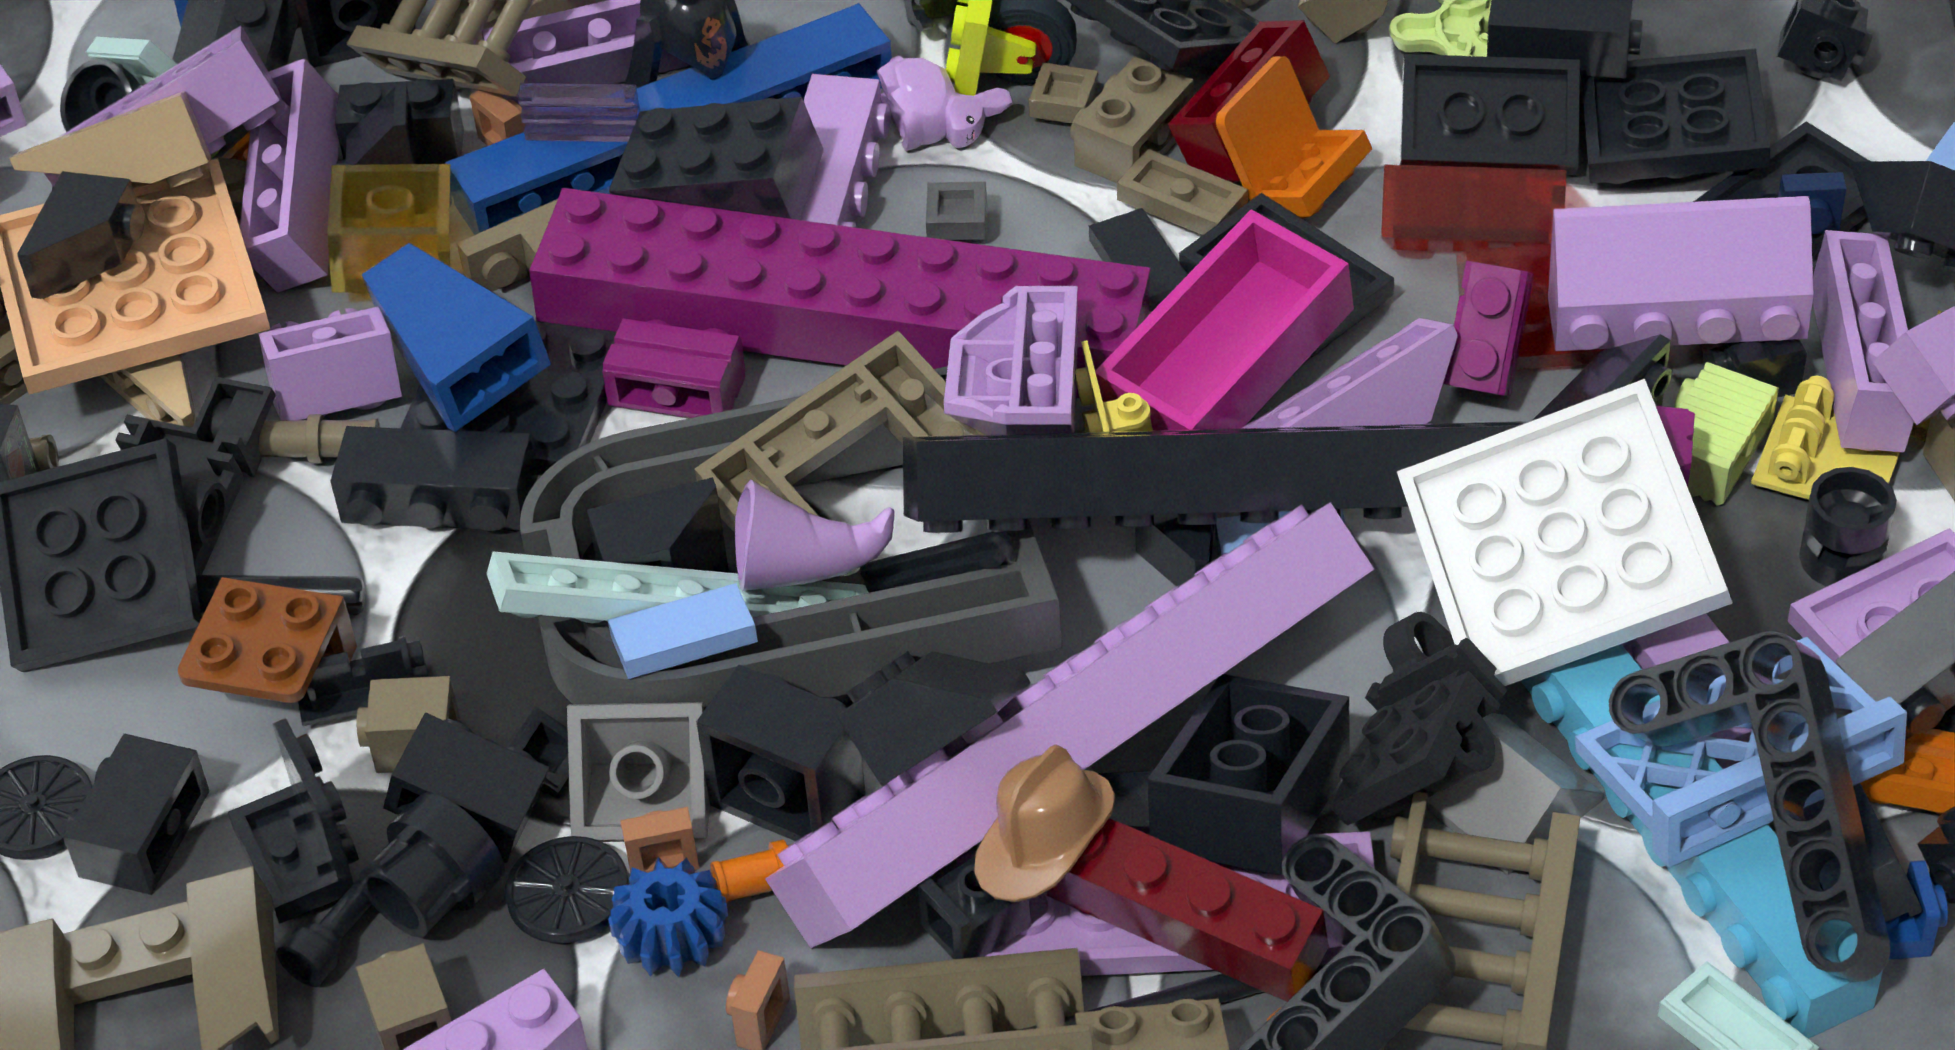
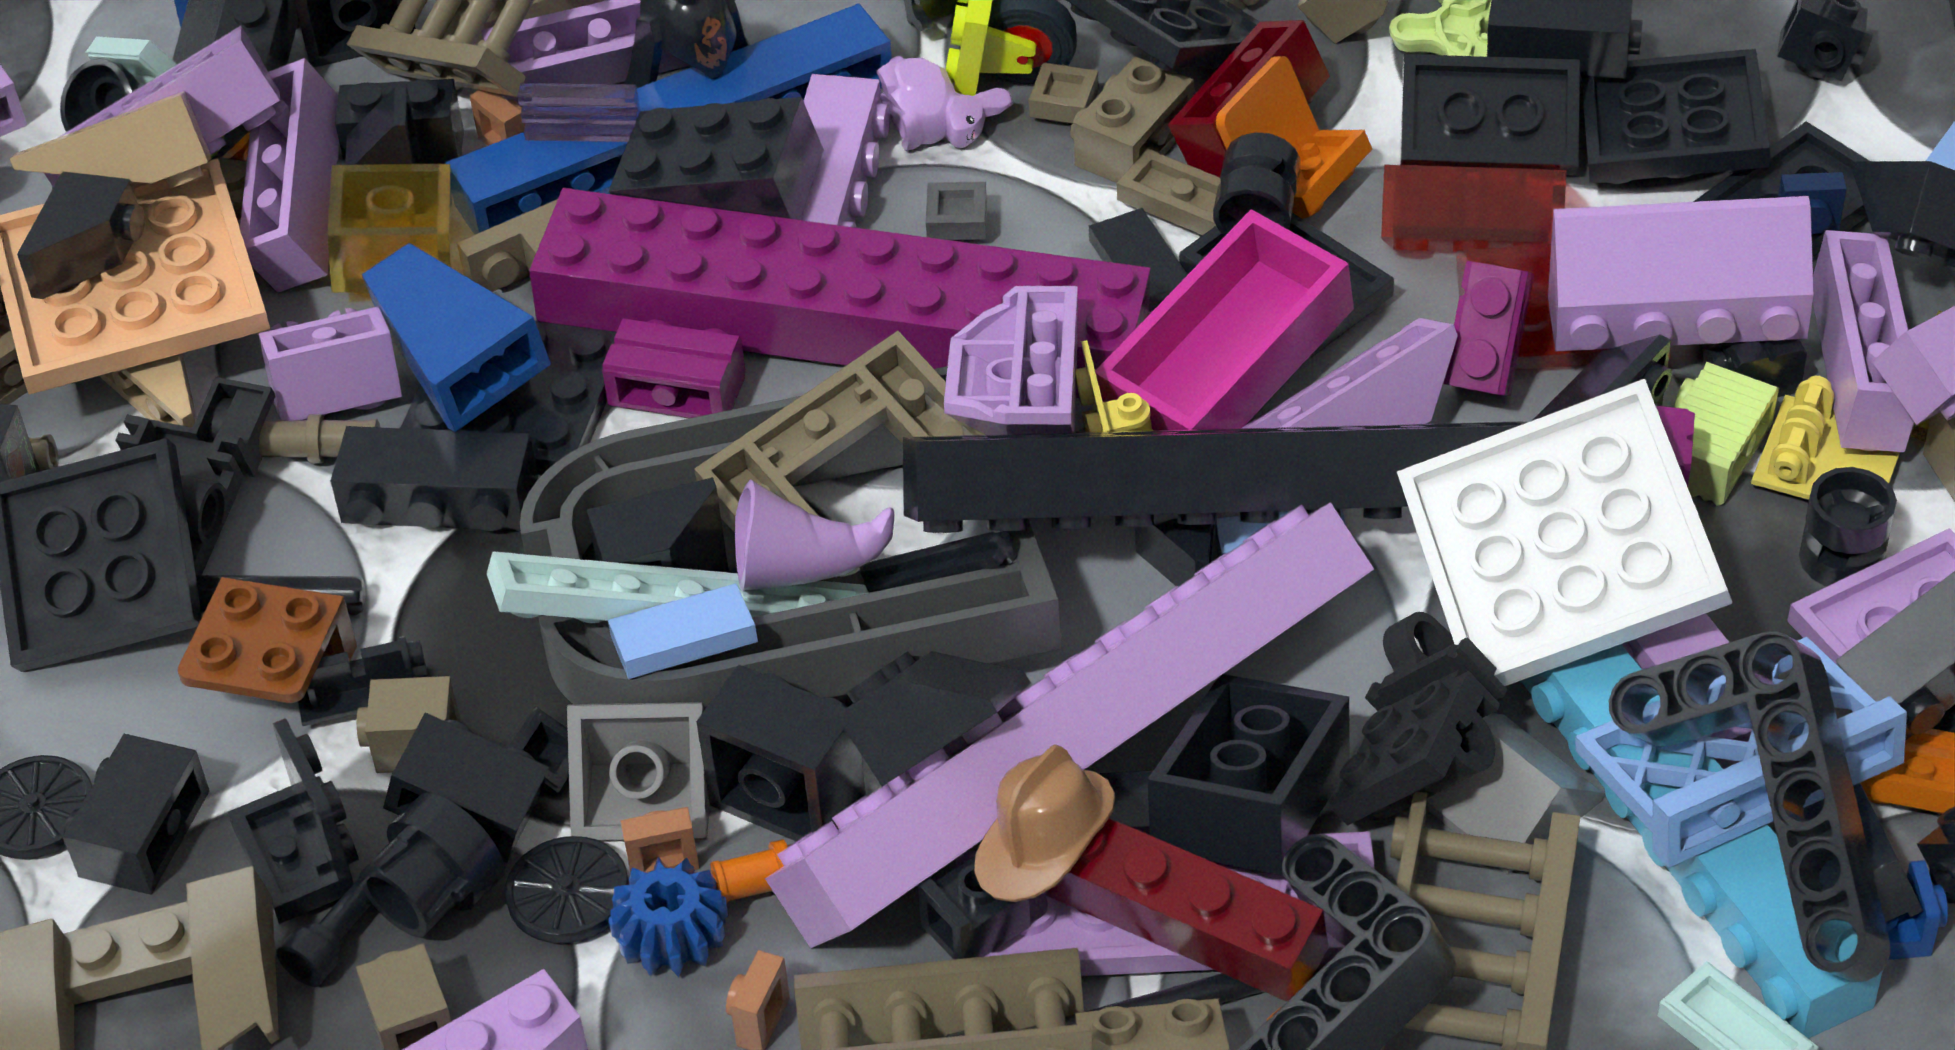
none -> black wheel [1213,132,1301,236]

